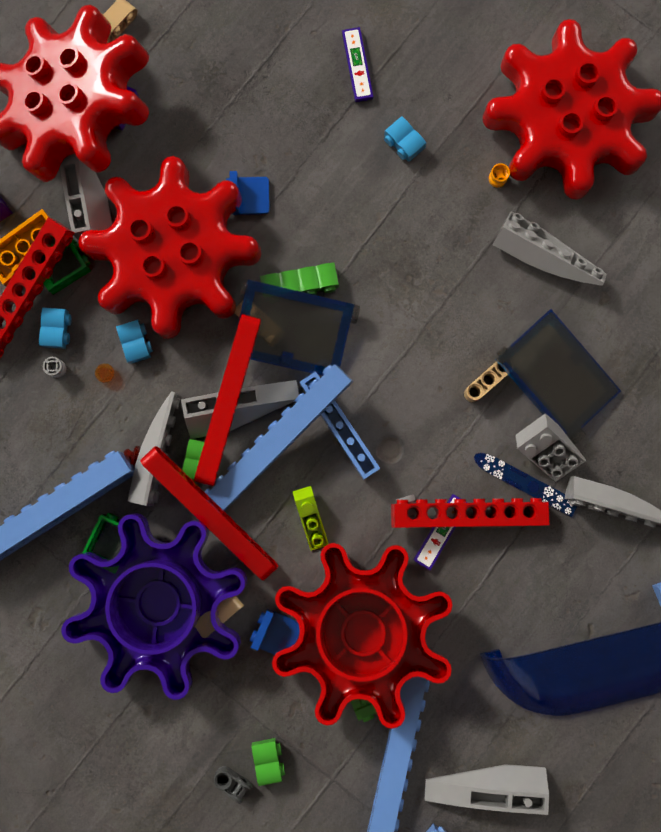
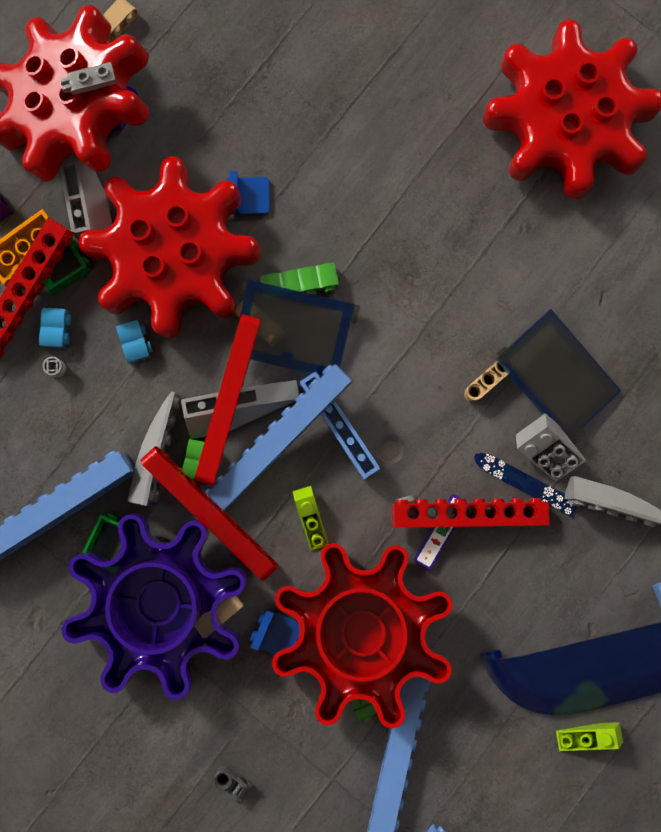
clear orange plate [95,363,115,383] -> none
clear red plate [124,446,140,465] -> none
bright green brick [252,738,285,786] -> none
tile [342,27,373,102] -> none
dark azure brick [384,116,426,162] -> none
light grey wedge [424,764,549,815] -> none
light orange wheel [488,163,510,188] -> none
light grey wedge [493,211,607,286] -> none
none -> light grey hinge [60,62,117,94]
none -> lime slope [556,722,623,751]

